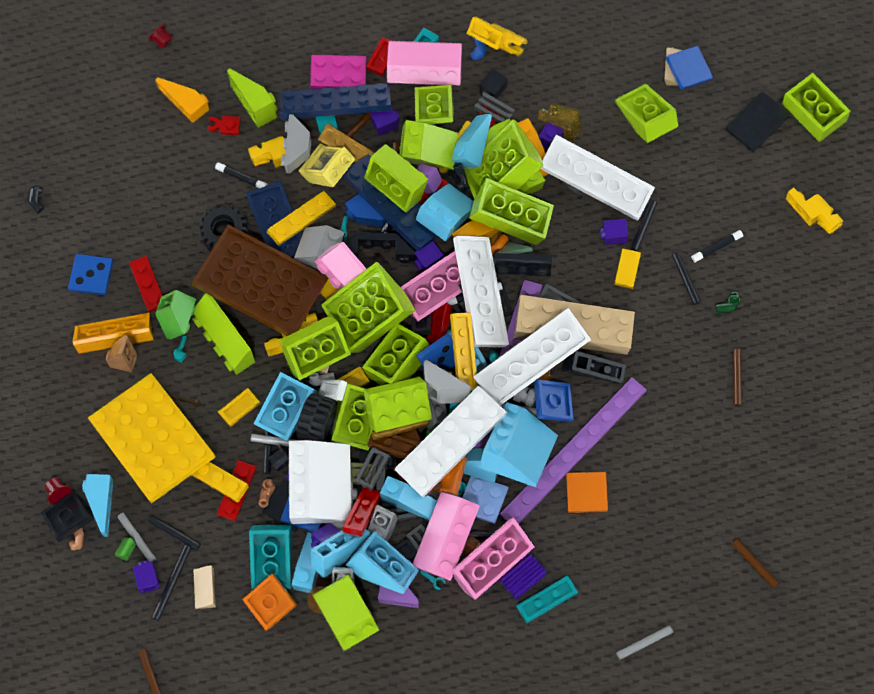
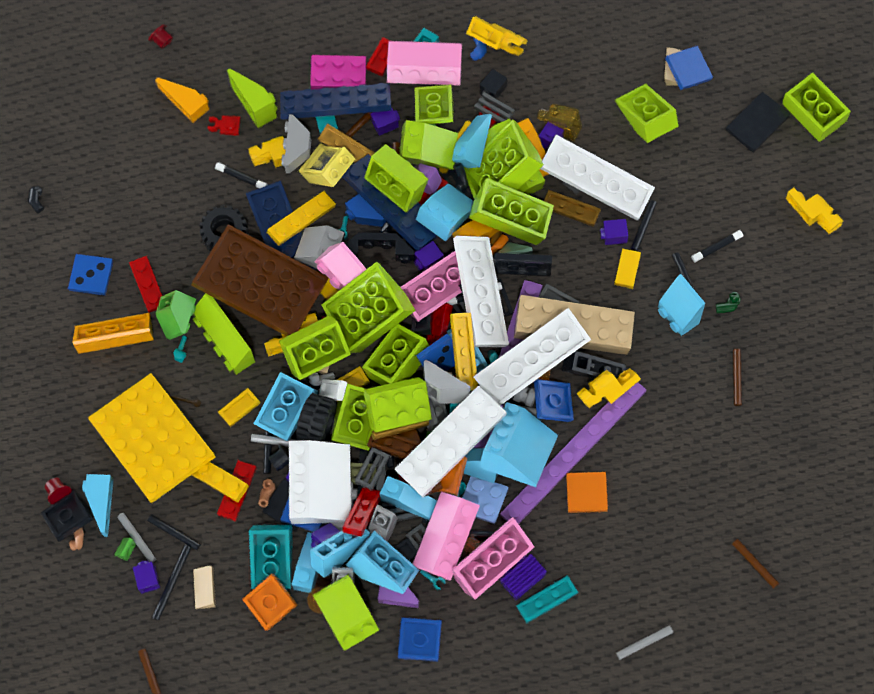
medium nougat slope [106,335,138,373] -> none
none -> blue tile [398,618,442,662]
none -> pearl gold tile [544,190,601,227]
none -> yellow plate [576,368,641,408]
none -> medium azure slope [658,274,705,336]

